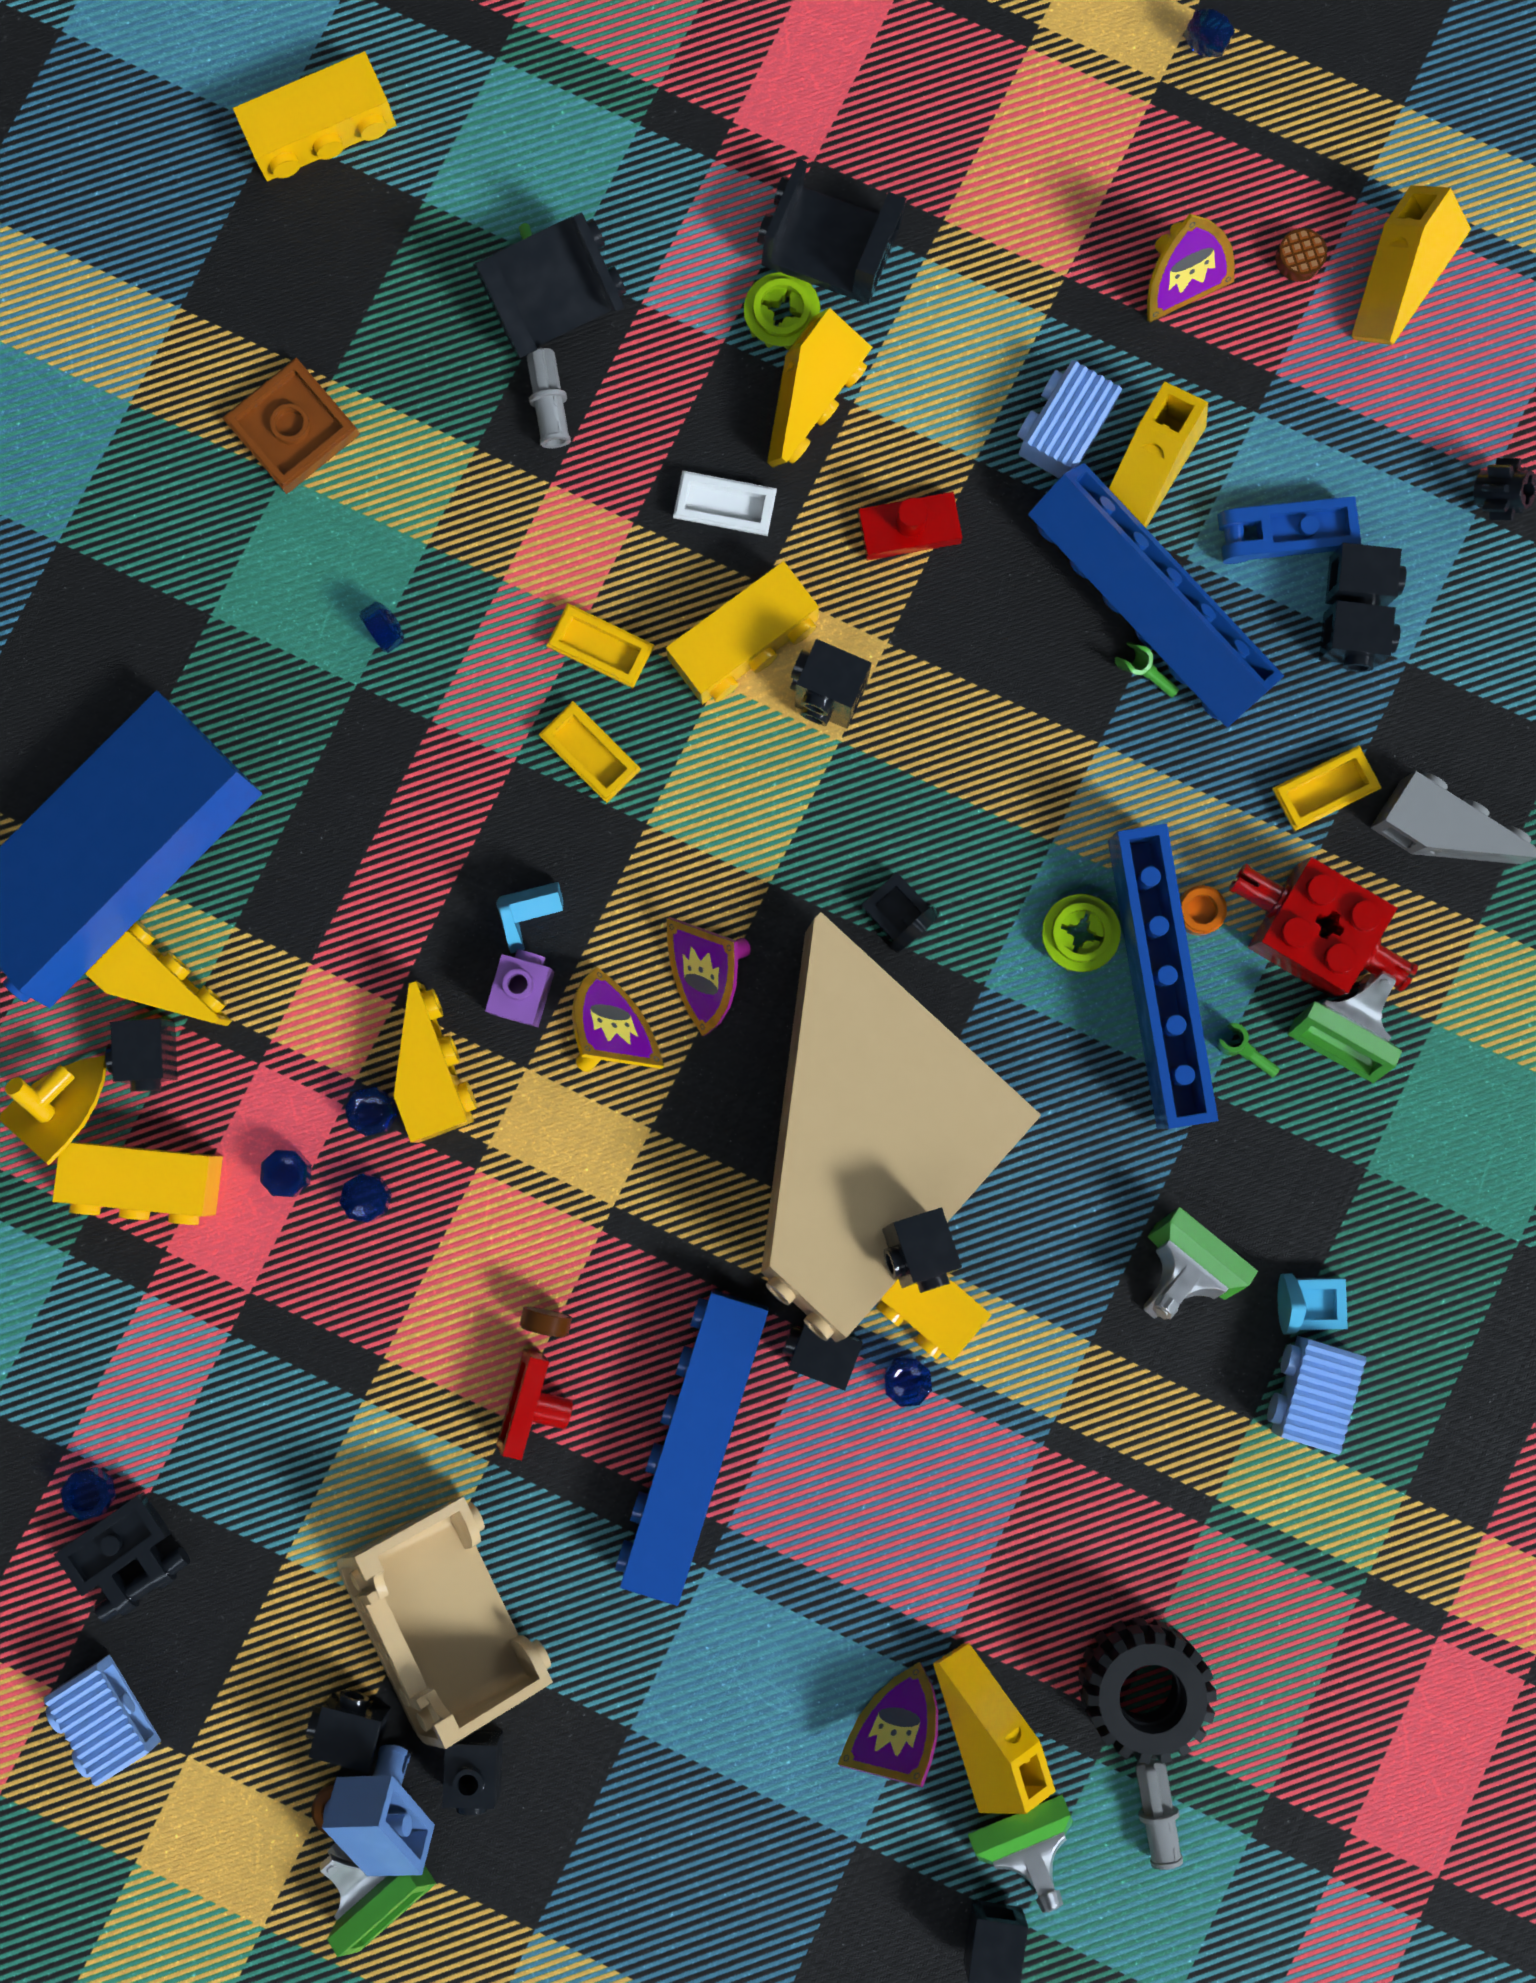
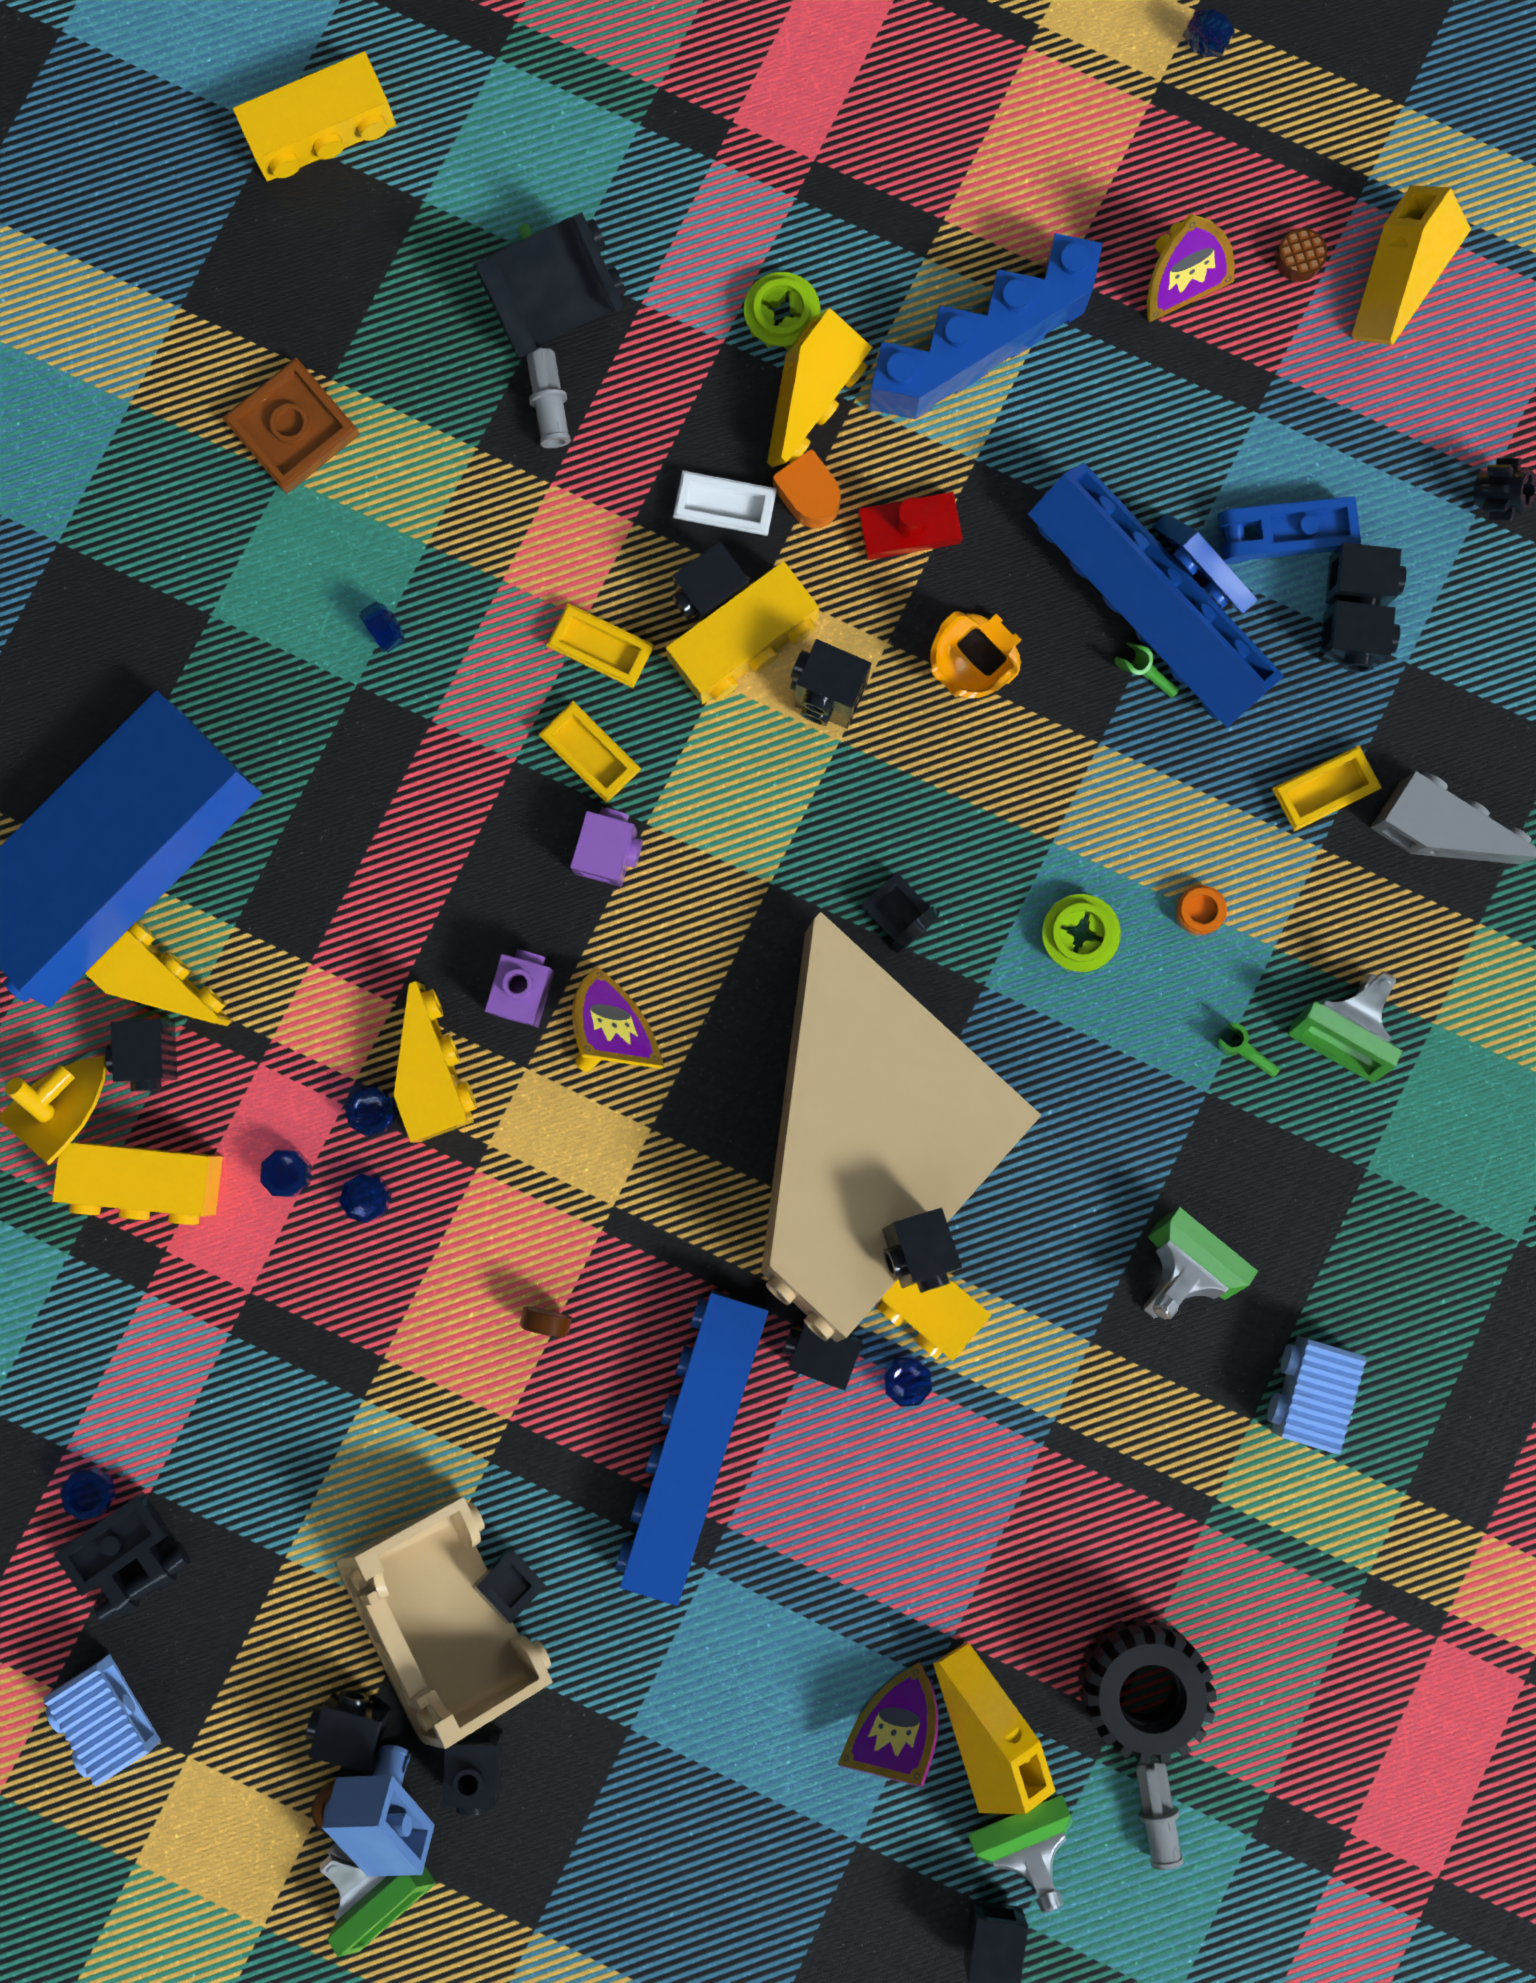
medium azure tile [496,882,563,953] -> none
red tile [496,1349,573,1461] -> none
shield [667,917,751,1036] -> none
black panel [757,159,907,305] -> none
light blue brick [1017,360,1122,478] -> none
blue brick [1108,824,1219,1129] -> none
yellow slope [1109,381,1208,528] -> none
red brick [1229,857,1418,998] -> none
medium azure tile [1277,1273,1348,1335] -> none
none -> black plate [472,1549,546,1624]
none -> medium lavender brick [570,808,643,887]
none -> black brick [671,541,749,623]
none -> orange piece [773,450,841,528]
none -> blue brick [869,233,1103,419]
none -> light orange helmet [930,611,1022,698]
none -> blue wing [1152,513,1257,614]

